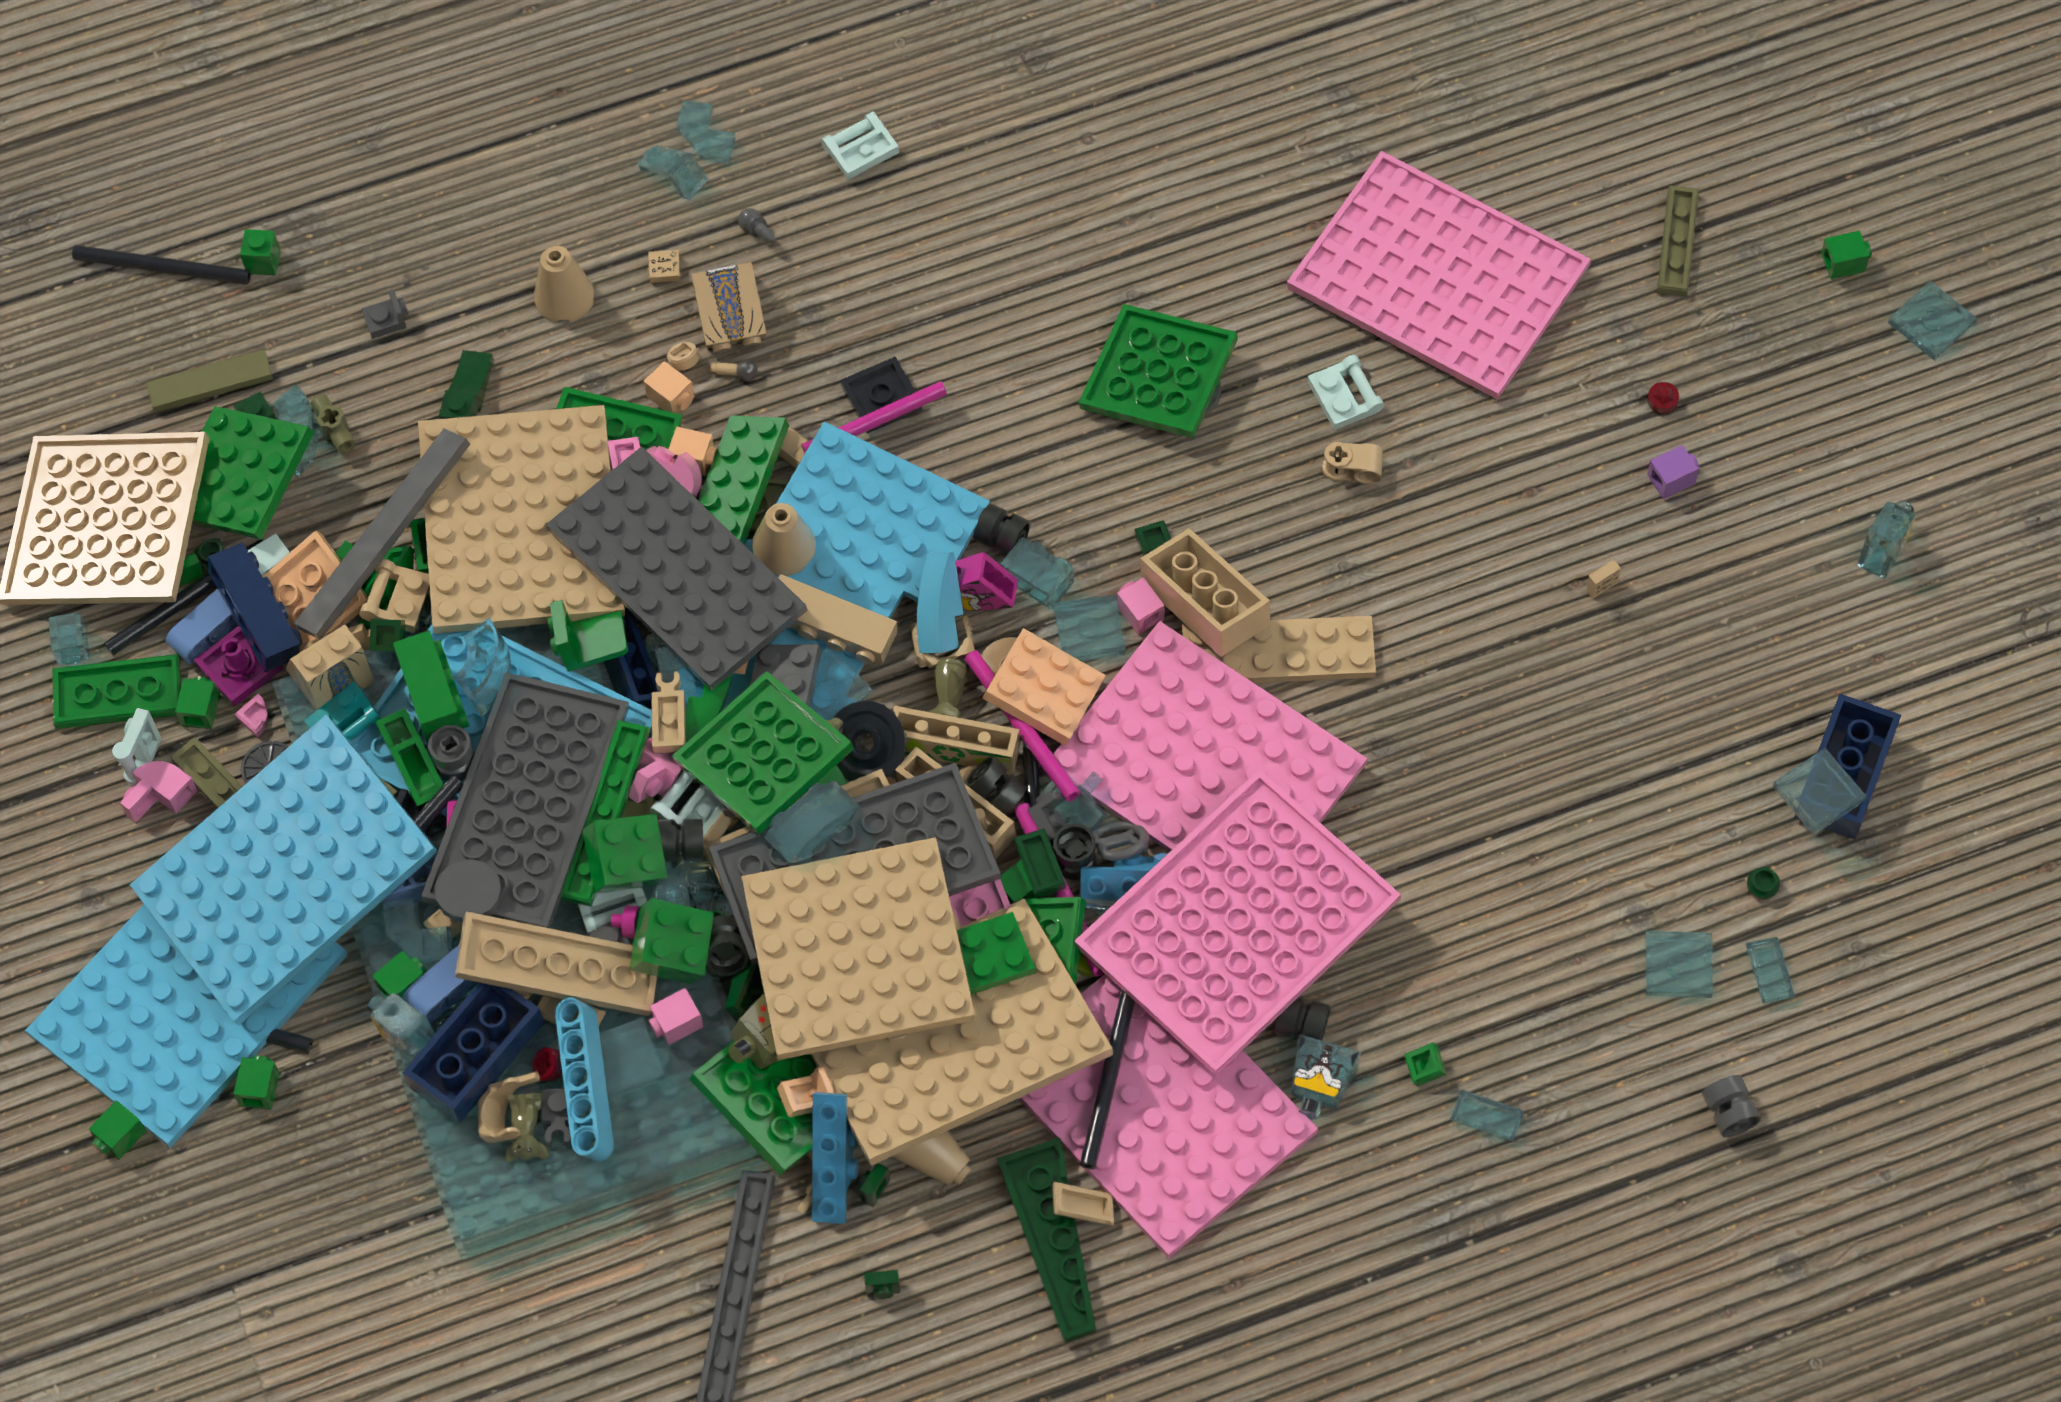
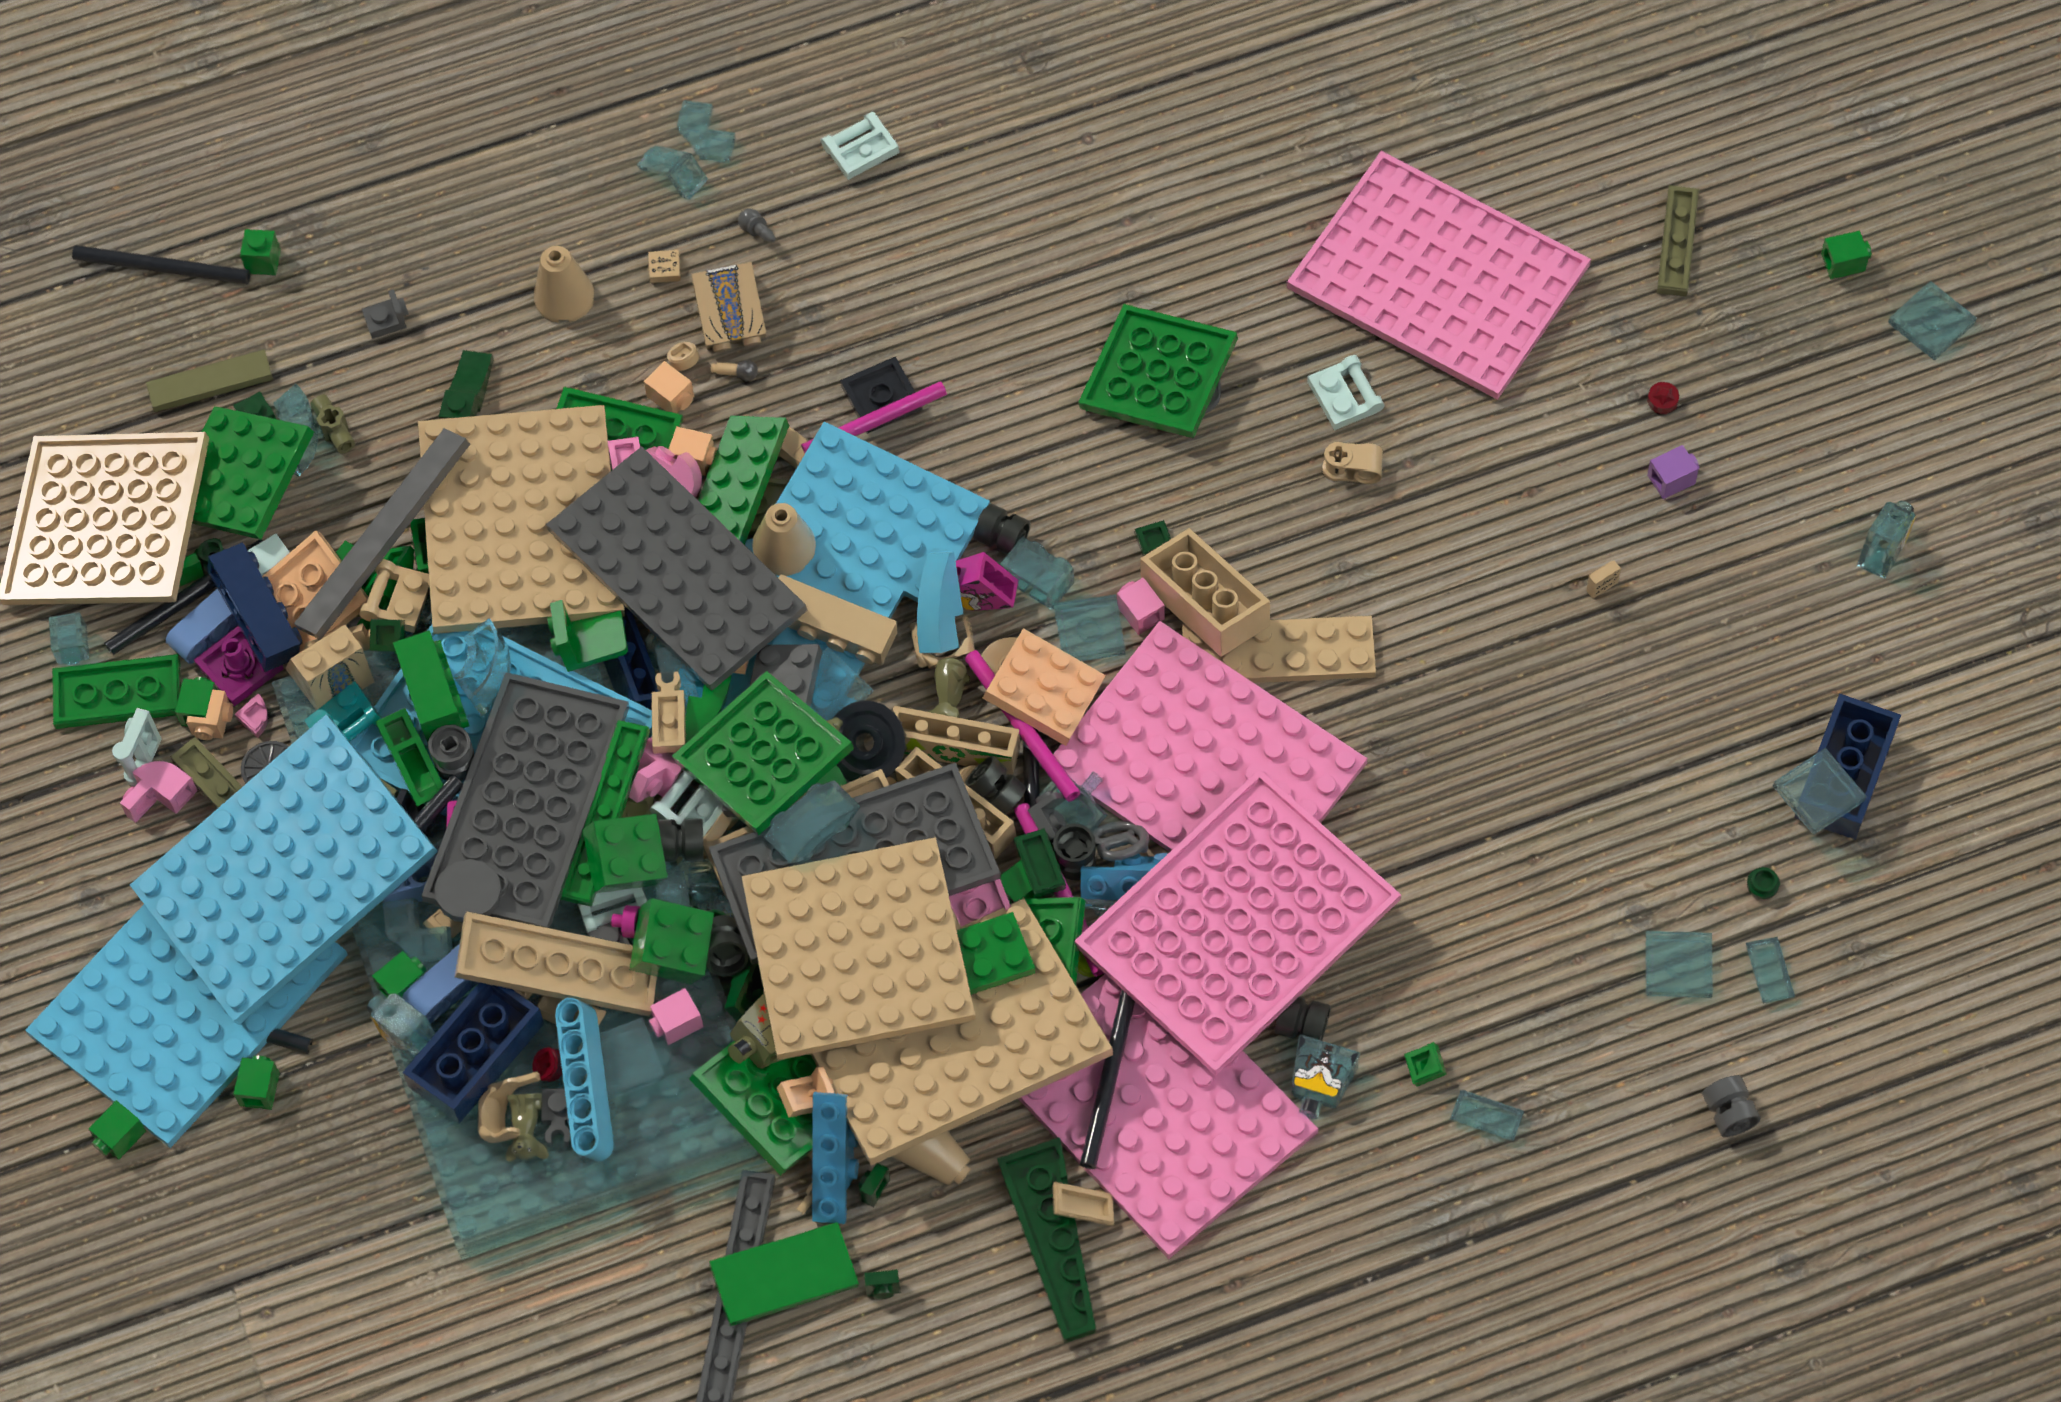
none -> light nougat bracket [186,690,233,740]
none -> green tile [709,1222,859,1327]

